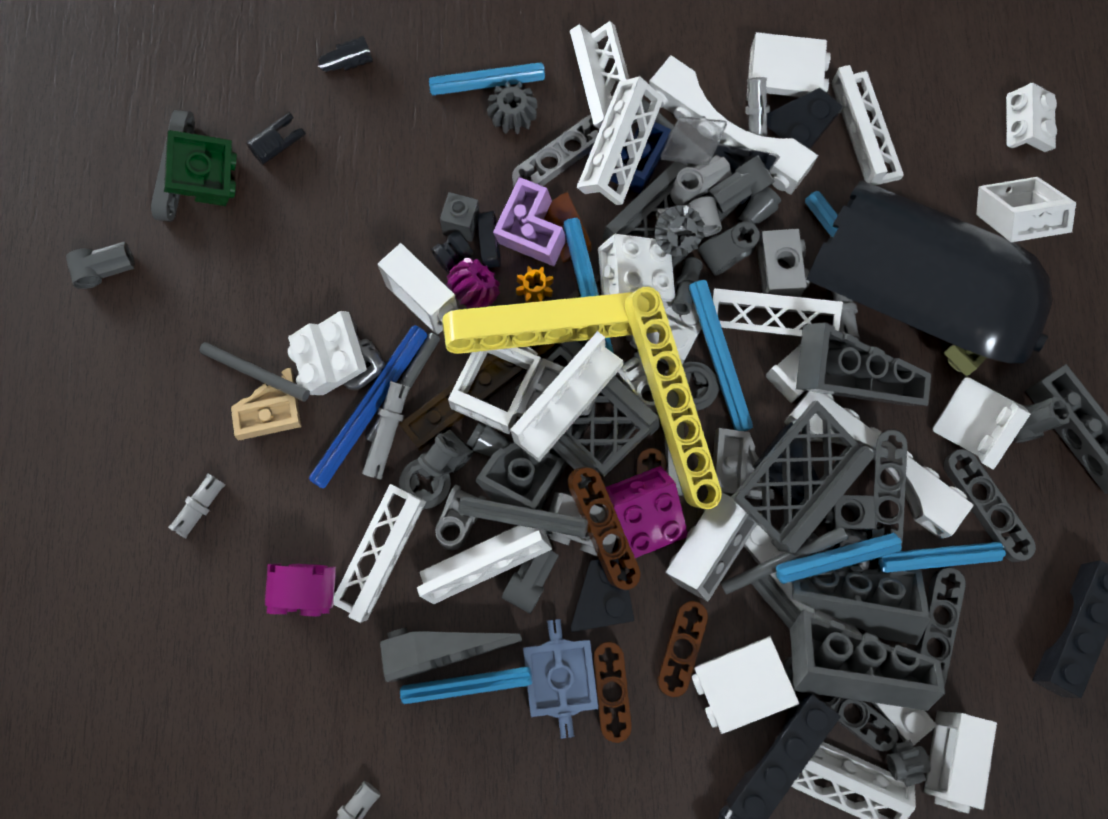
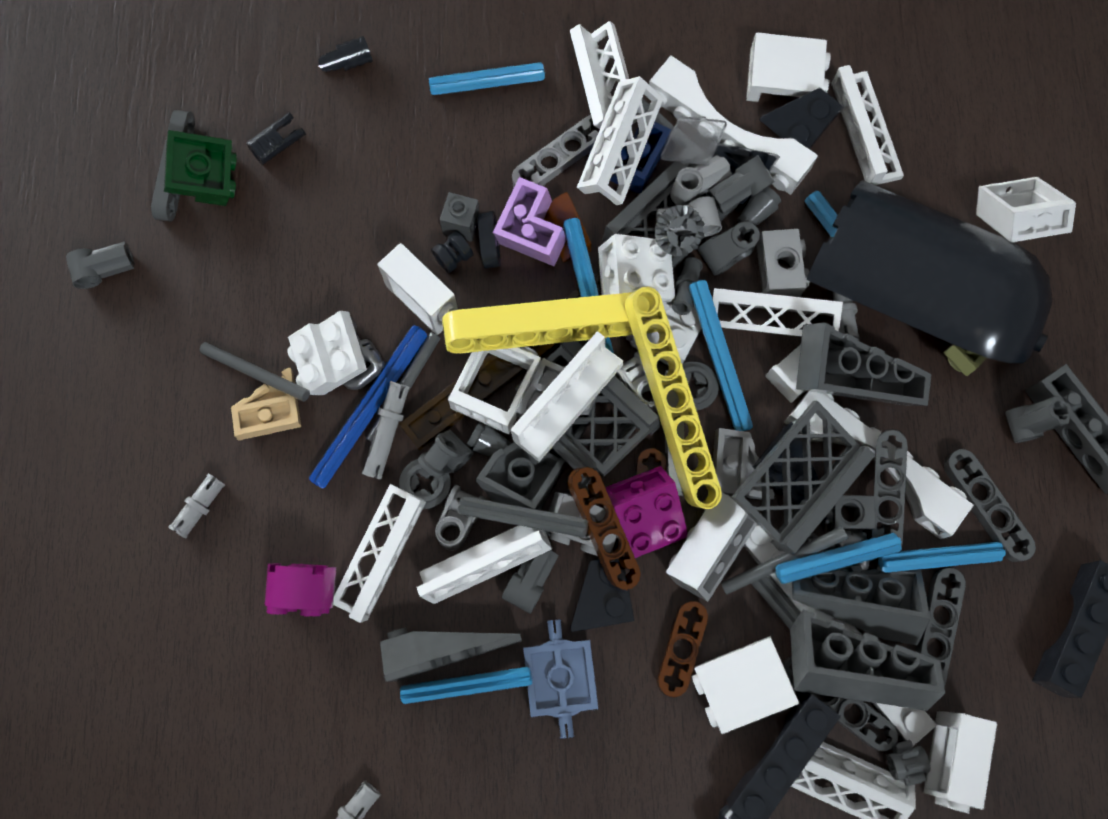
magenta gear [446,258,500,309] -> none
dark grey gear [487,81,537,135] -> none
light orange gear [516,266,553,303] -> none
reddish brown beam [593,642,632,743] -> none
light grey pin [745,77,770,137] -> none
white bracket [932,376,1030,470] -> none
white bracket [1007,83,1057,152] -> none

